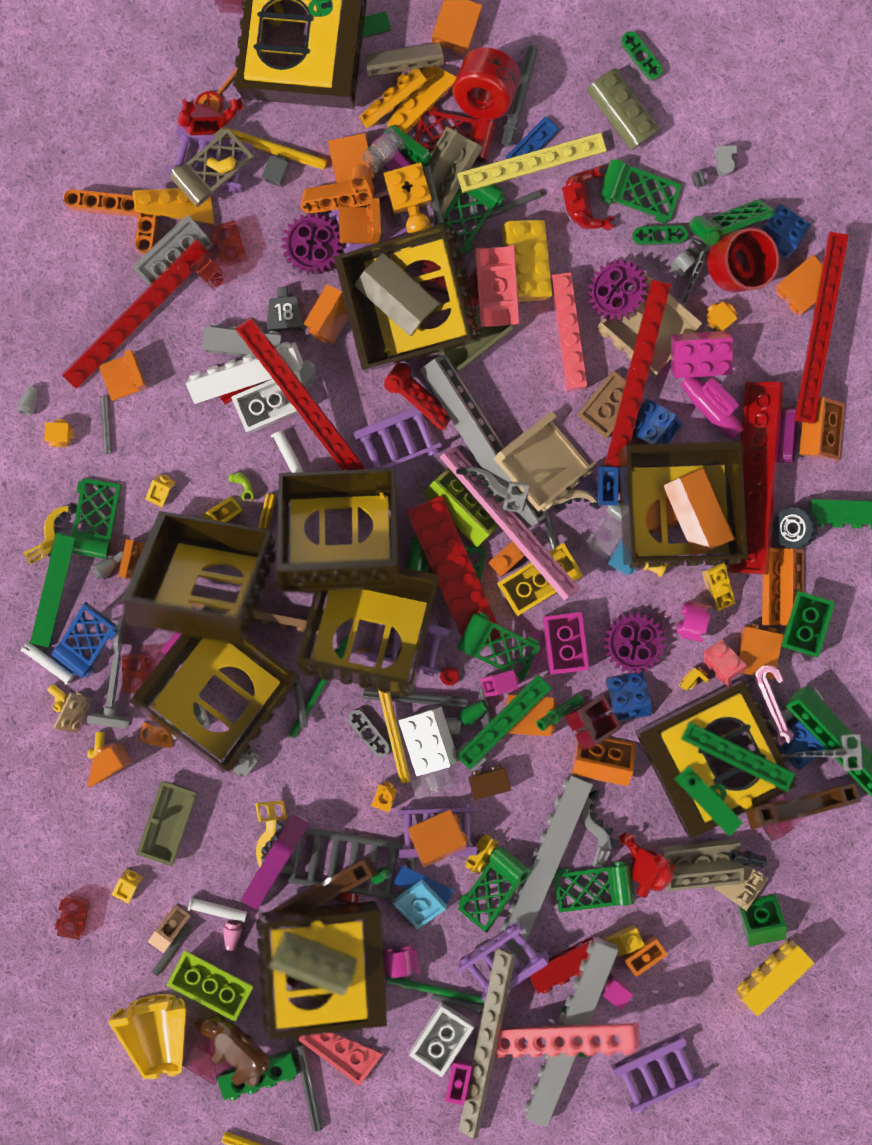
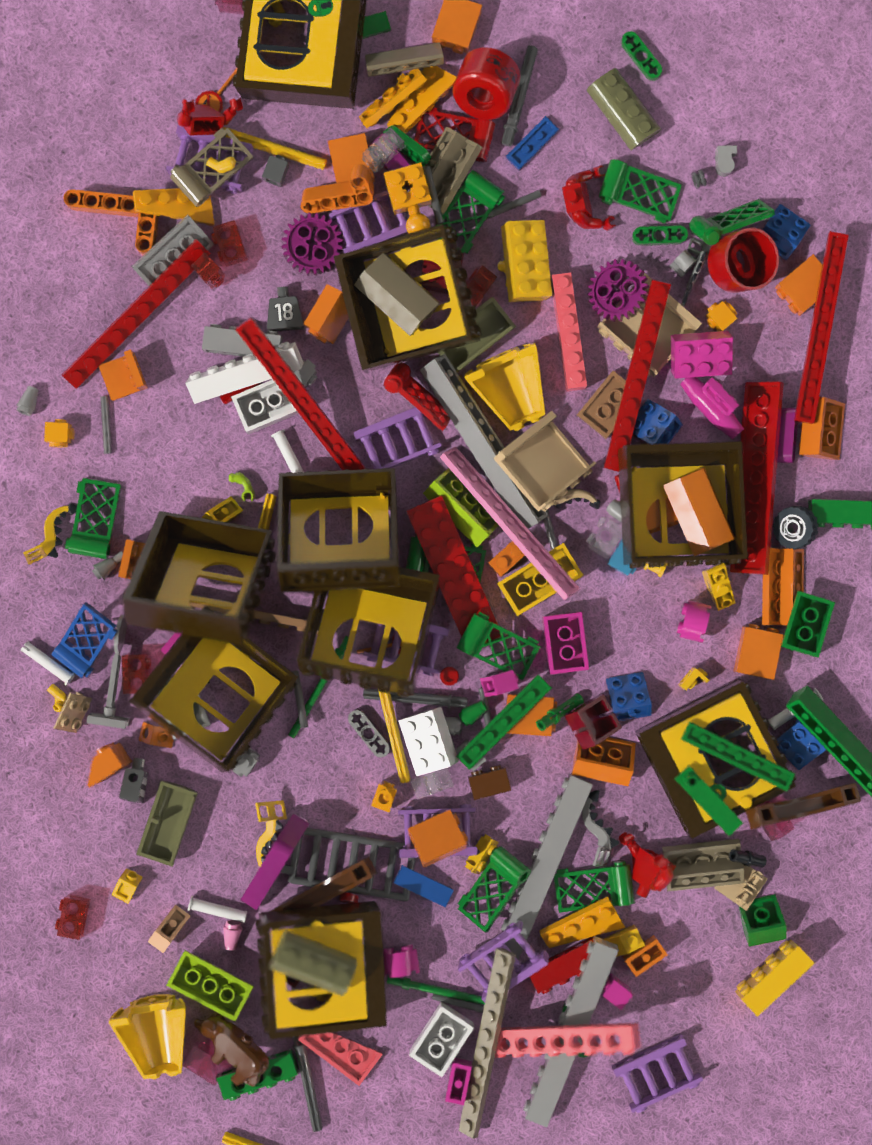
green tile [30,532,76,648] -> none
yellow arm [88,732,105,759] -> none
yellow bracket [145,474,175,507] -> none
dark grey bar [152,924,191,976] -> none
orange bracket [338,198,381,244] -> none
green tile [370,867,390,884] -> none
medium azure tile [392,879,447,929] -> none
light grey piece [456,466,529,513] -> none
light yellow plate [457,133,607,193] -> none
coral piece [475,245,520,327] -> none
blue slope [596,467,618,506] -> none
magenta gear [603,612,666,674] -> none
coral bracket [704,639,747,687] -> none
bright pink piece [755,665,794,746] -> none
light grey piece [784,734,862,771] -> none
none -> dark grey torso [119,758,148,804]
none -> yellow cone [464,343,545,431]
none -> light orange wing [539,896,625,948]

